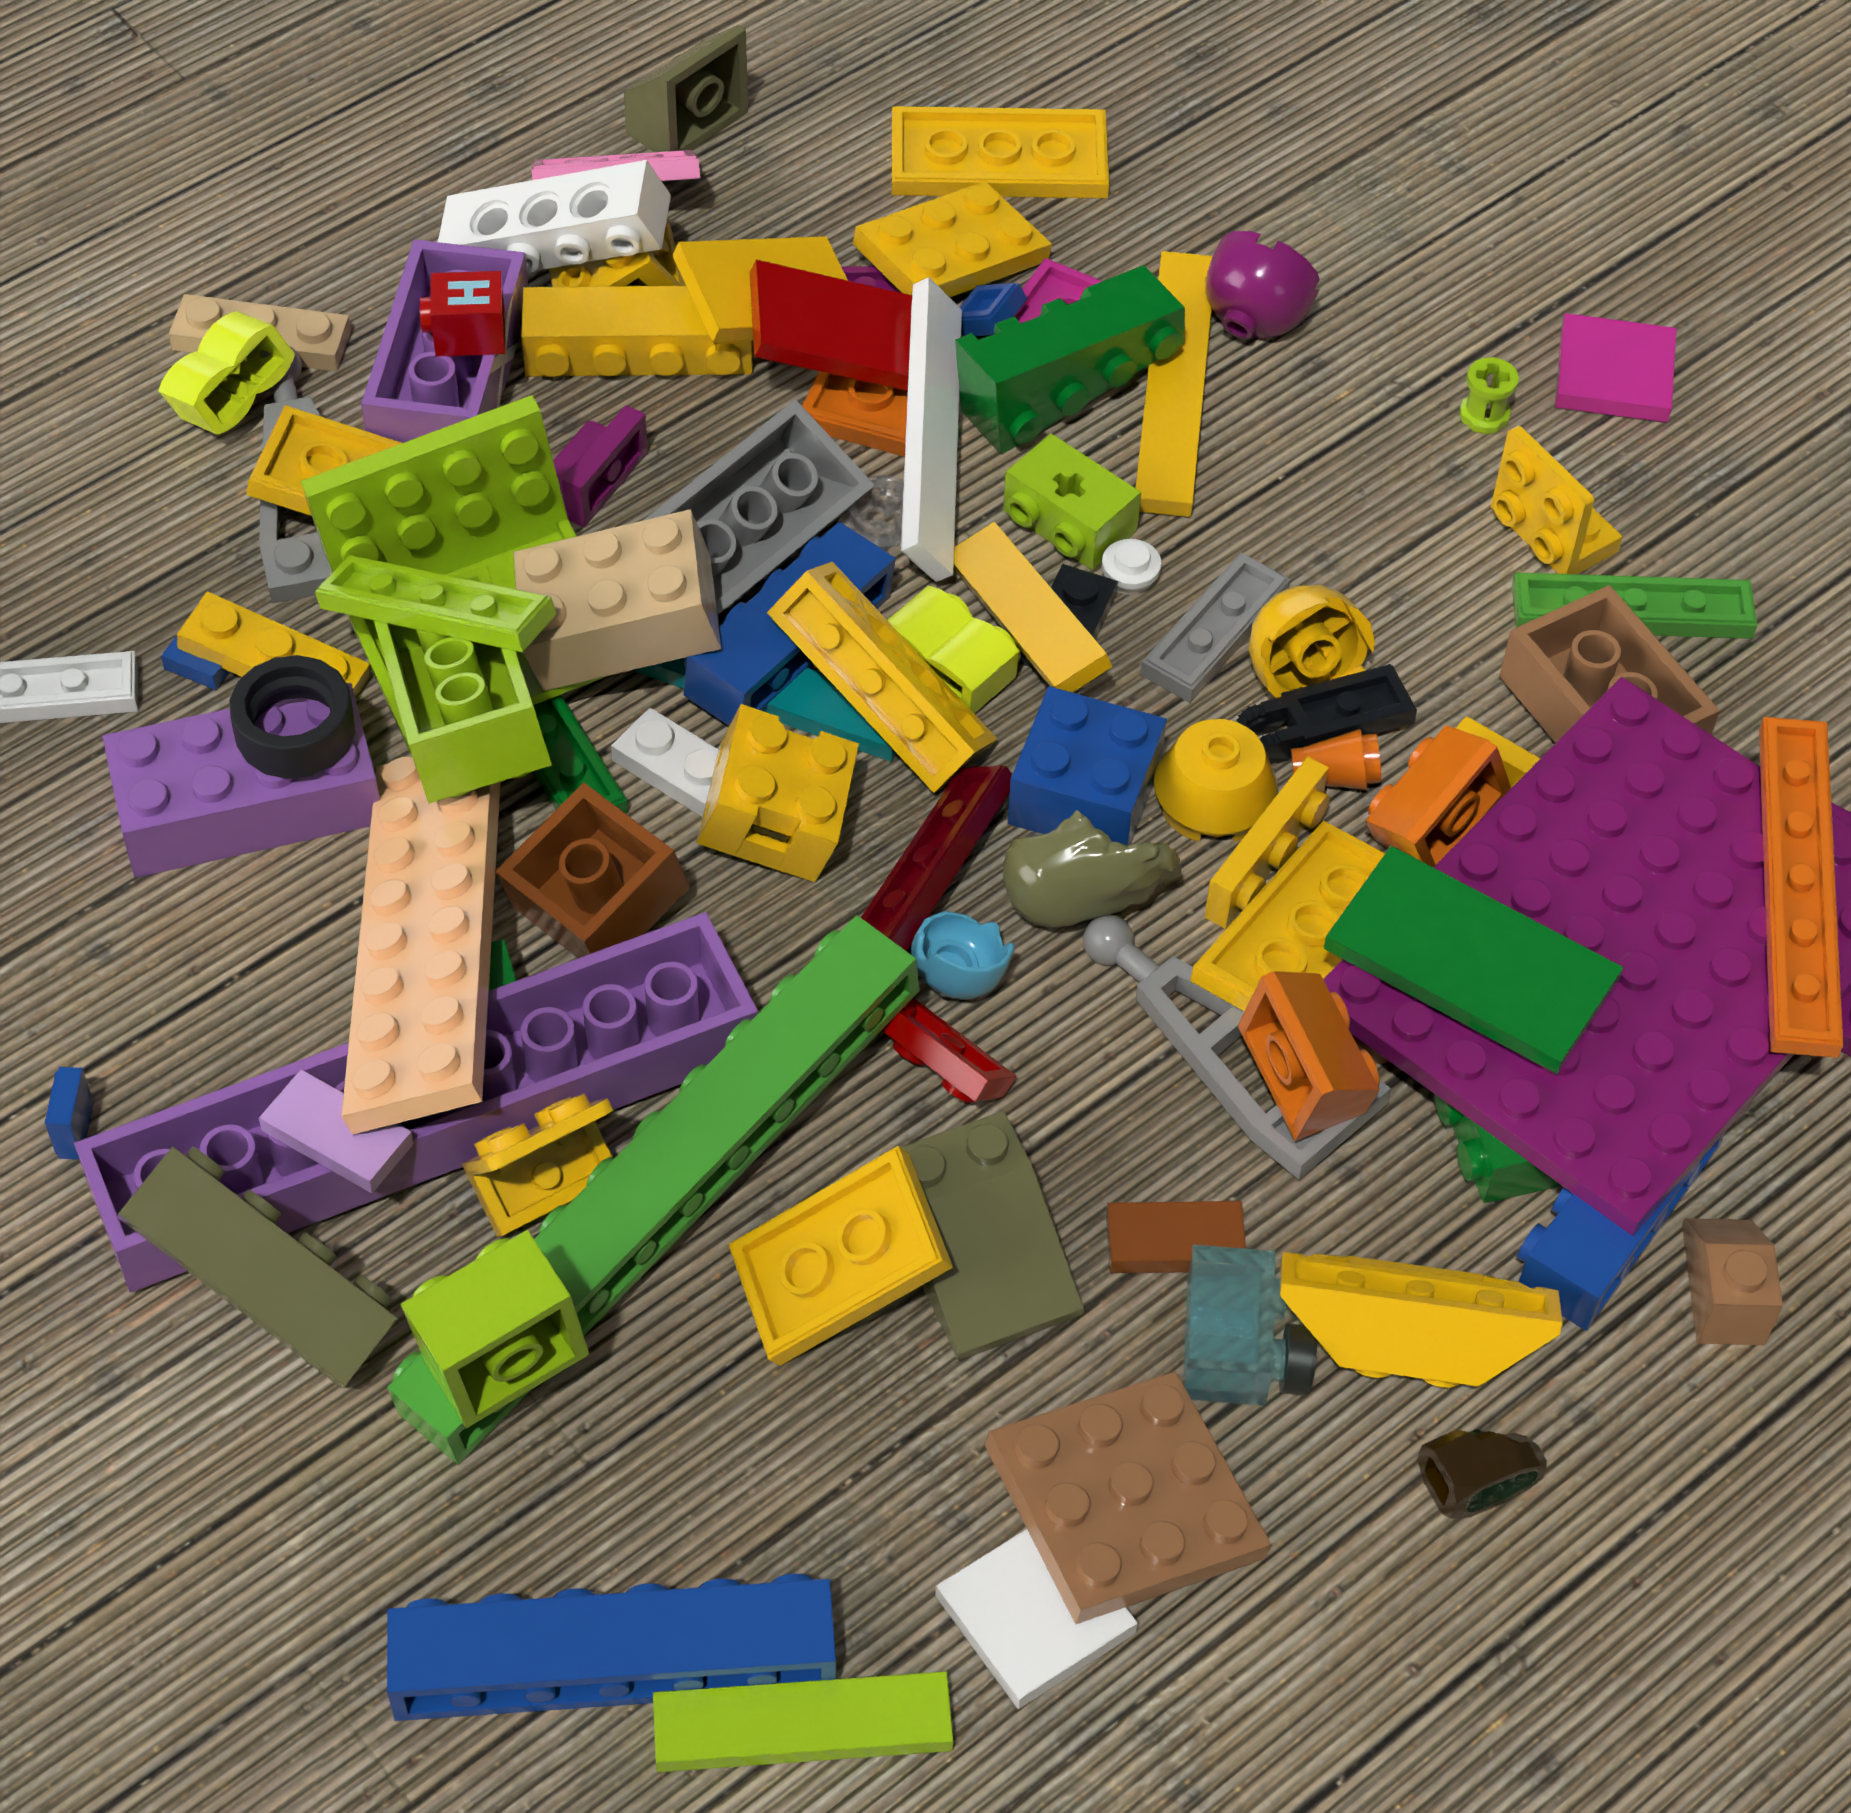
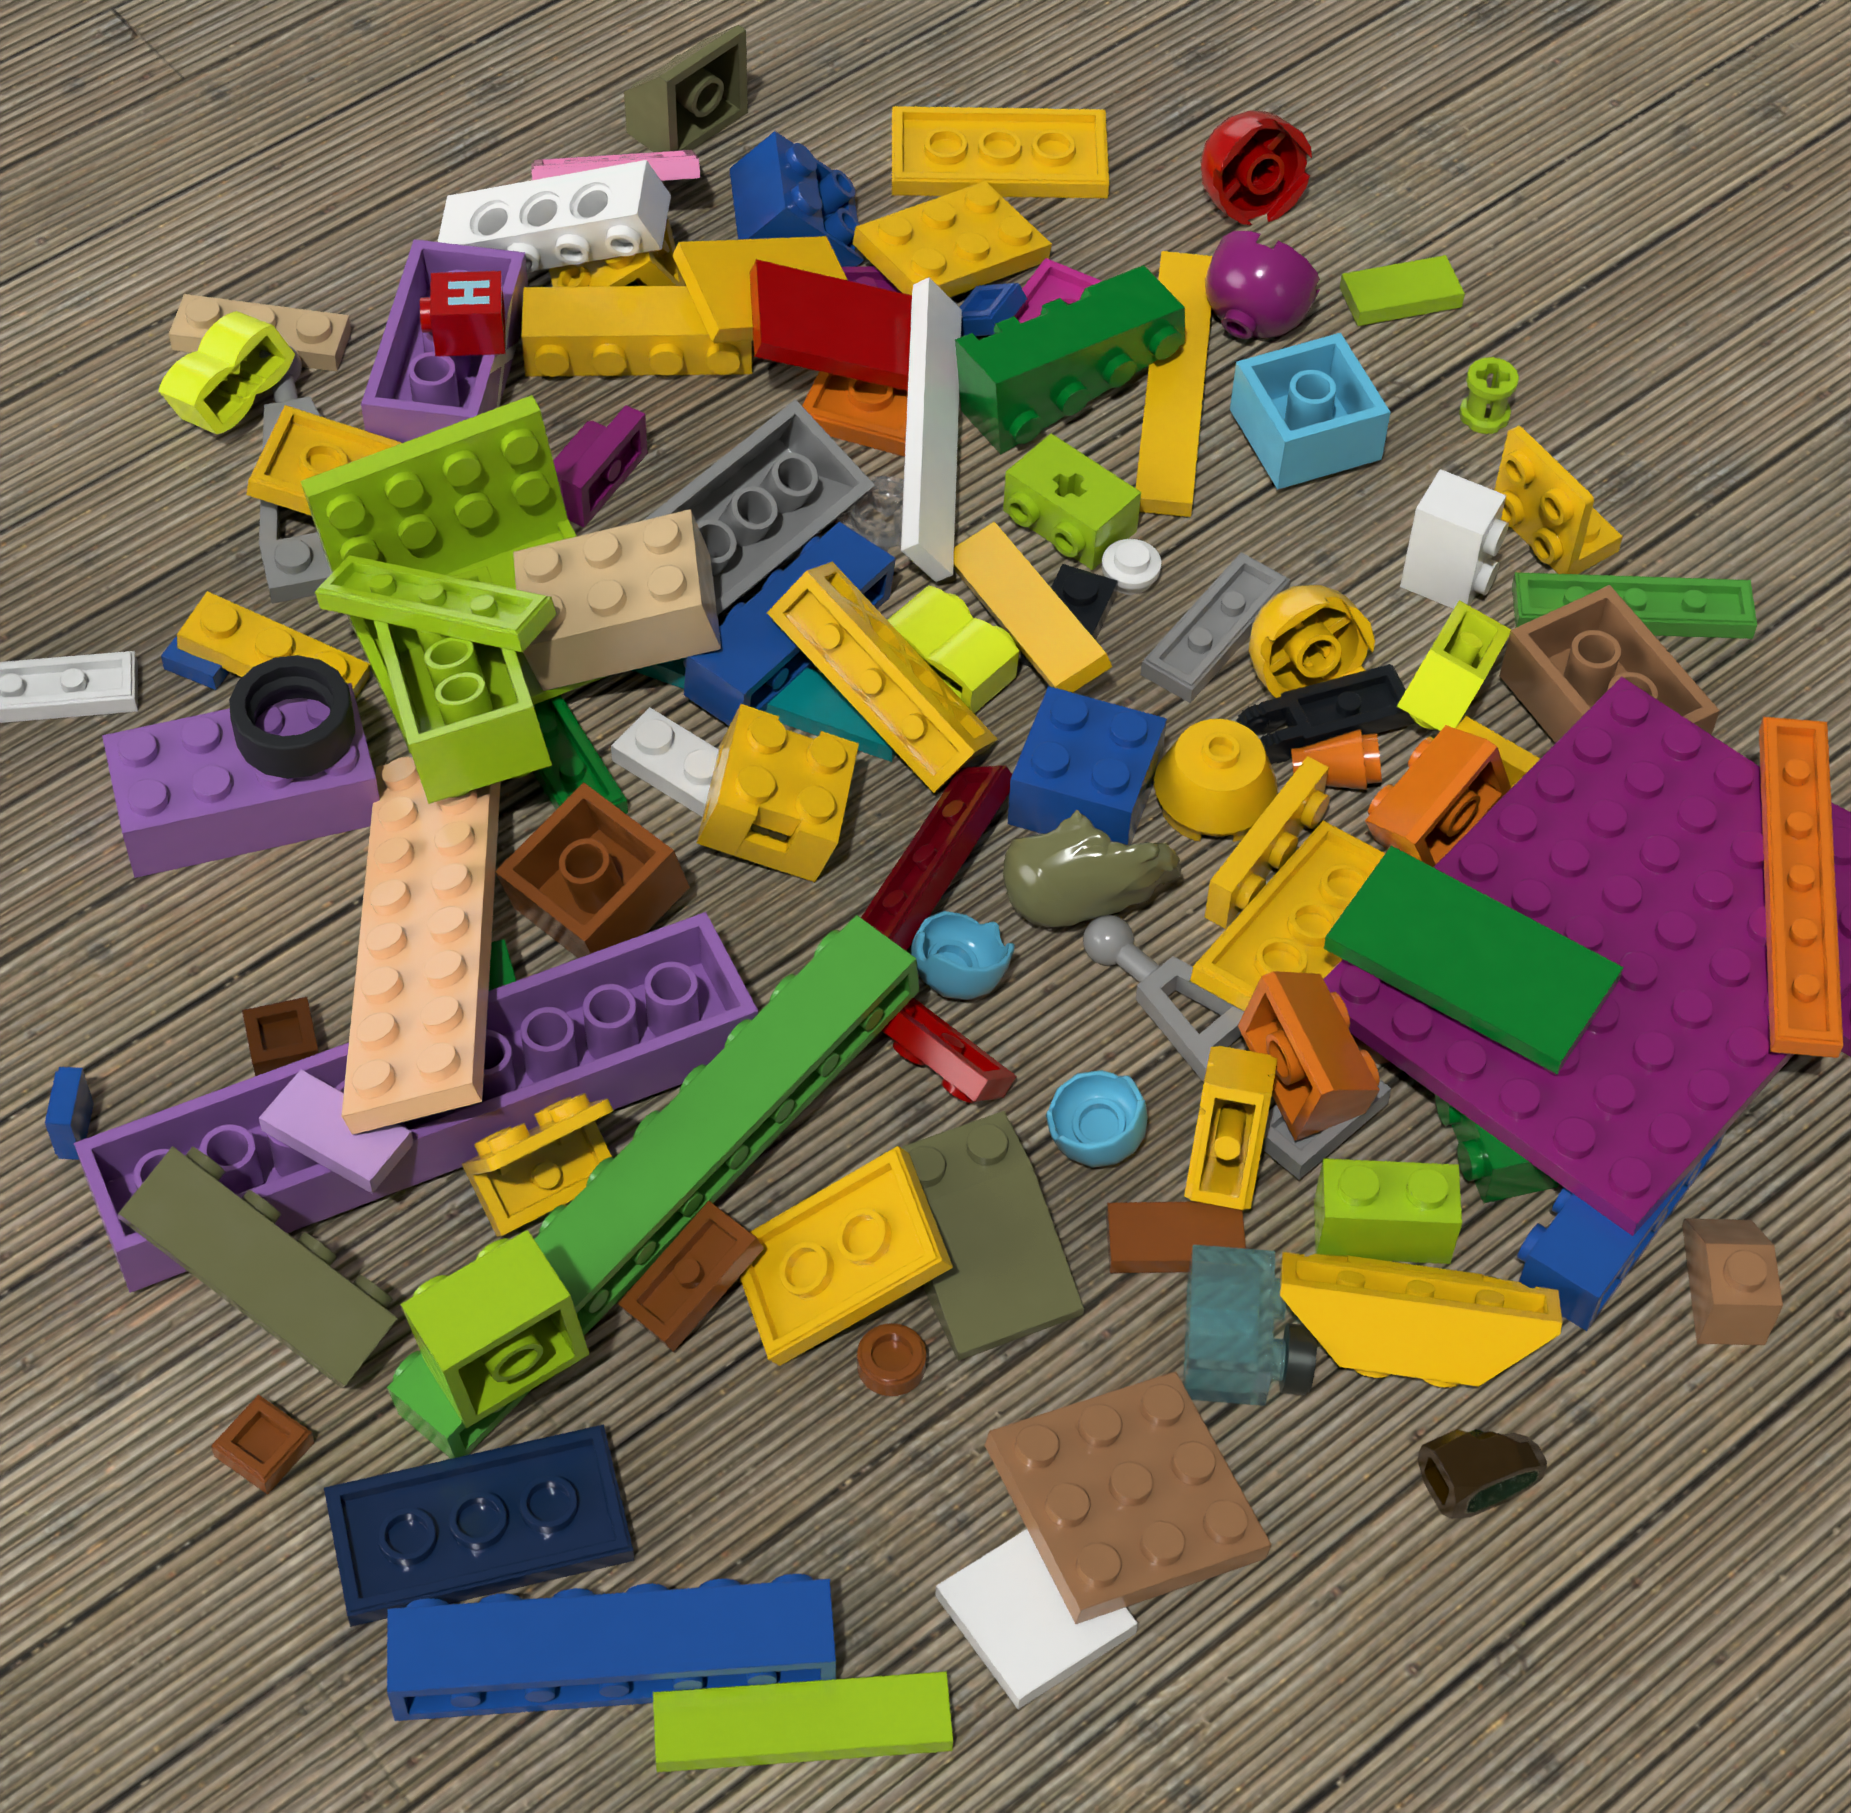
dark pink tile [1555,313,1676,423] -> none
none -> dark orange tile [211,1394,315,1495]
none -> reddish brown plate [242,997,319,1076]
none -> dark blue tile [324,1424,634,1627]
none -> dark orange plate [618,1201,764,1352]
none -> blue slope [729,131,864,267]
none -> dark orange tile [857,1323,926,1396]
none -> medium azure hair [1046,1070,1148,1168]
none -> yellow brick [1184,1045,1277,1210]
none -> red cylinder [1200,110,1312,225]
none -> medium azure brick [1230,333,1391,490]
none -> lime brick [1314,1158,1462,1264]
none -> lime tile [1339,255,1465,326]
none -> neon yellow brick [1397,600,1511,731]
none -> white brick [1400,469,1509,609]

